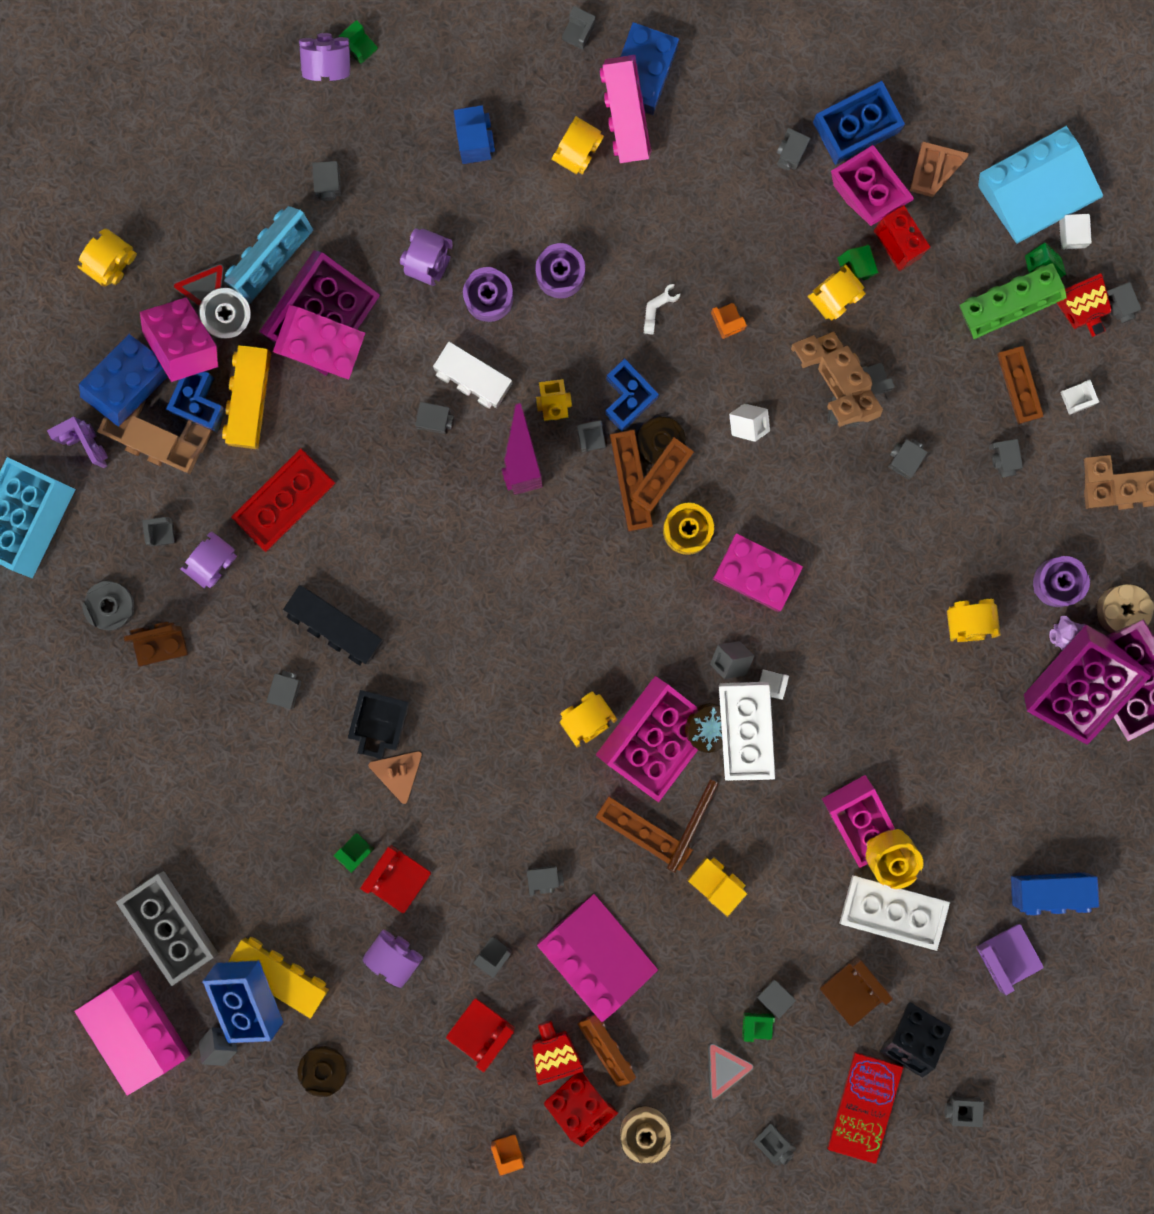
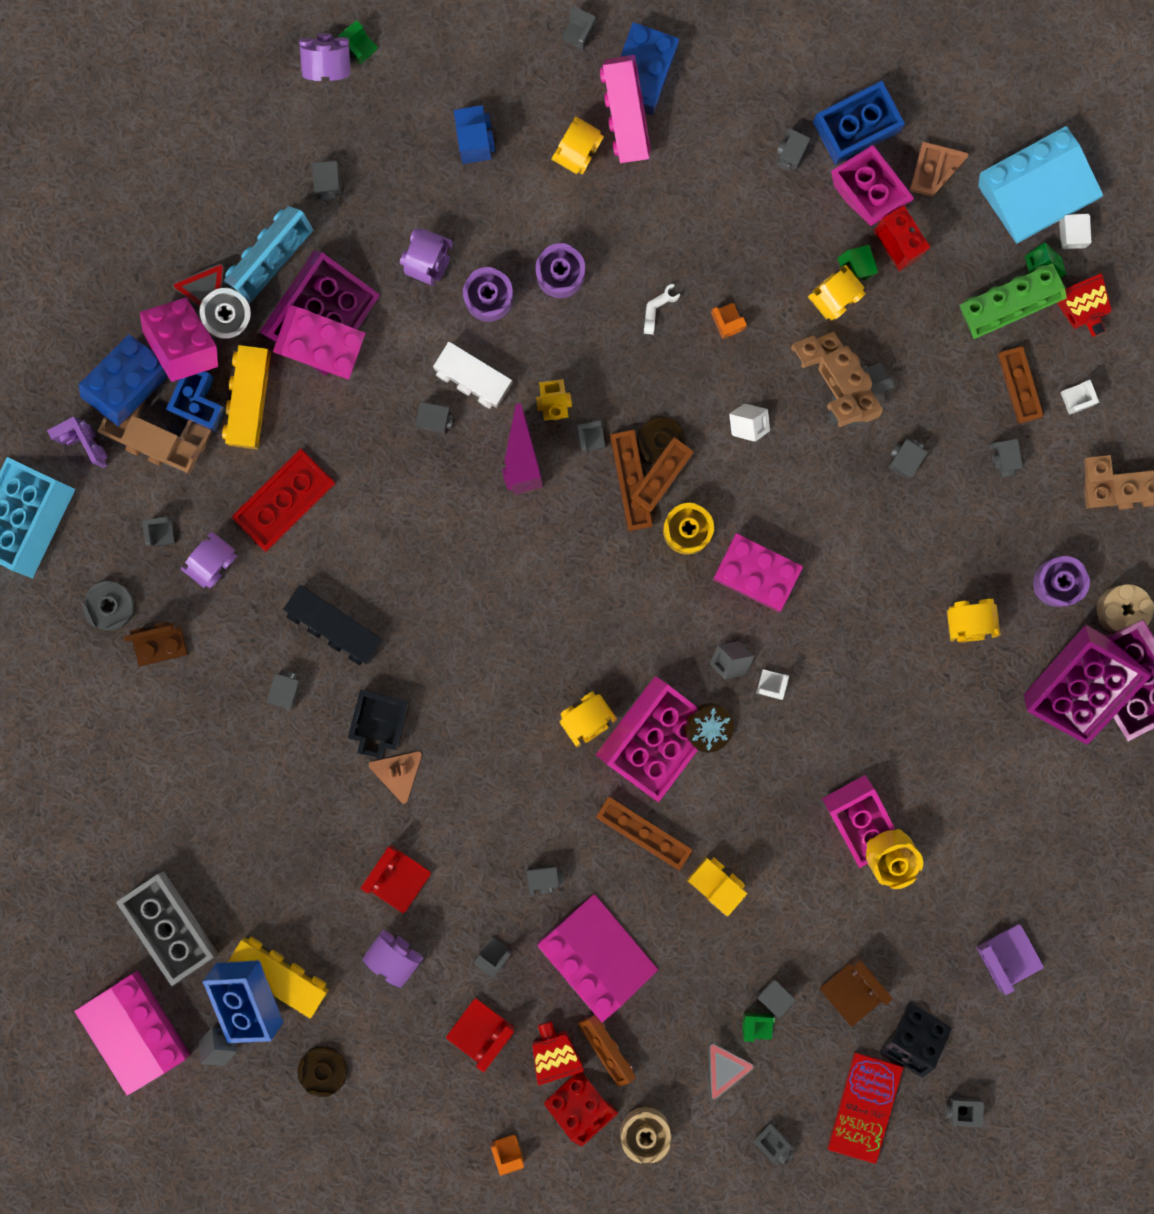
yellow brick [78,228,137,287] -> none
green panel [333,833,374,873] -> none
blue brick [605,359,659,432] -> none
reddish brown bar [667,780,718,873] -> none
white plate [719,682,775,780] -> none
white plate [840,875,950,951] -> none
blue brick [1011,872,1099,915] -> none
lavender rock [1049,616,1085,651] -> none
dark grey brick [1107,282,1141,324] -> none

